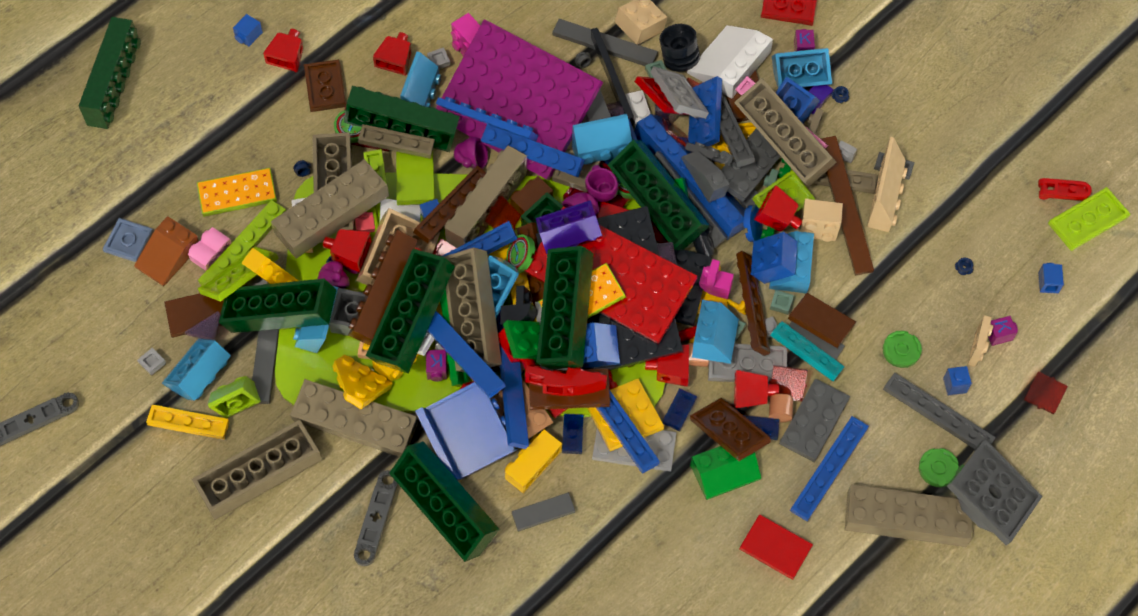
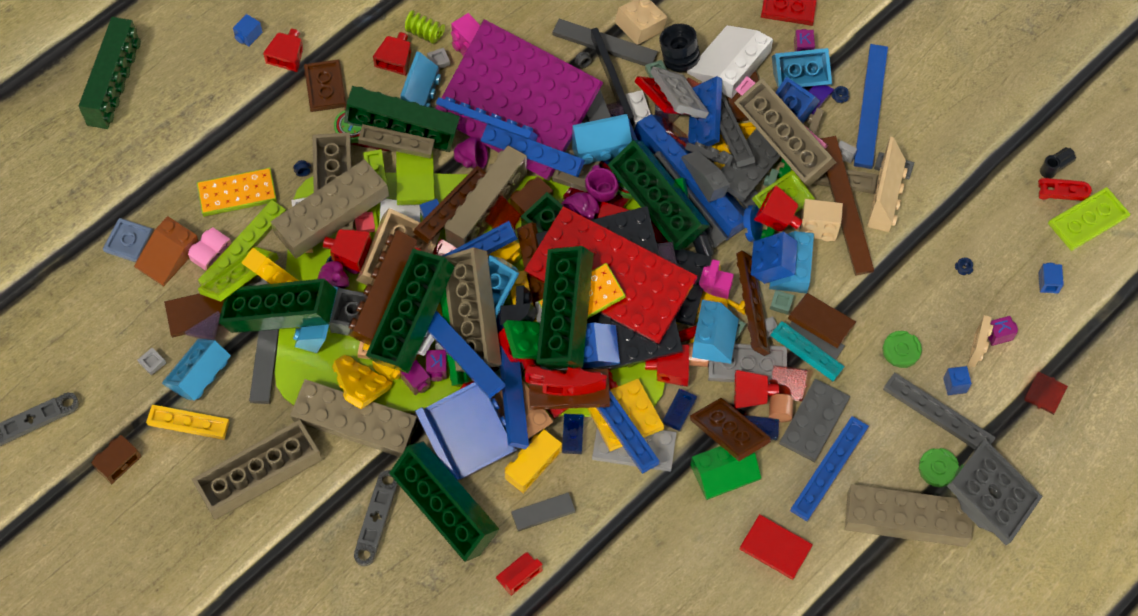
lime slope [208,376,261,419] -> none
tile [506,234,535,273] -> none
dark purple slope [536,200,602,254] -> none
none -> reddish brown brick [91,435,141,485]
none -> magenta brick [400,360,431,395]
none -> lime piece [405,10,445,44]
none -> red panel [496,552,543,596]
none -> blue tile [854,44,888,169]
none -> black piece [1040,147,1076,179]

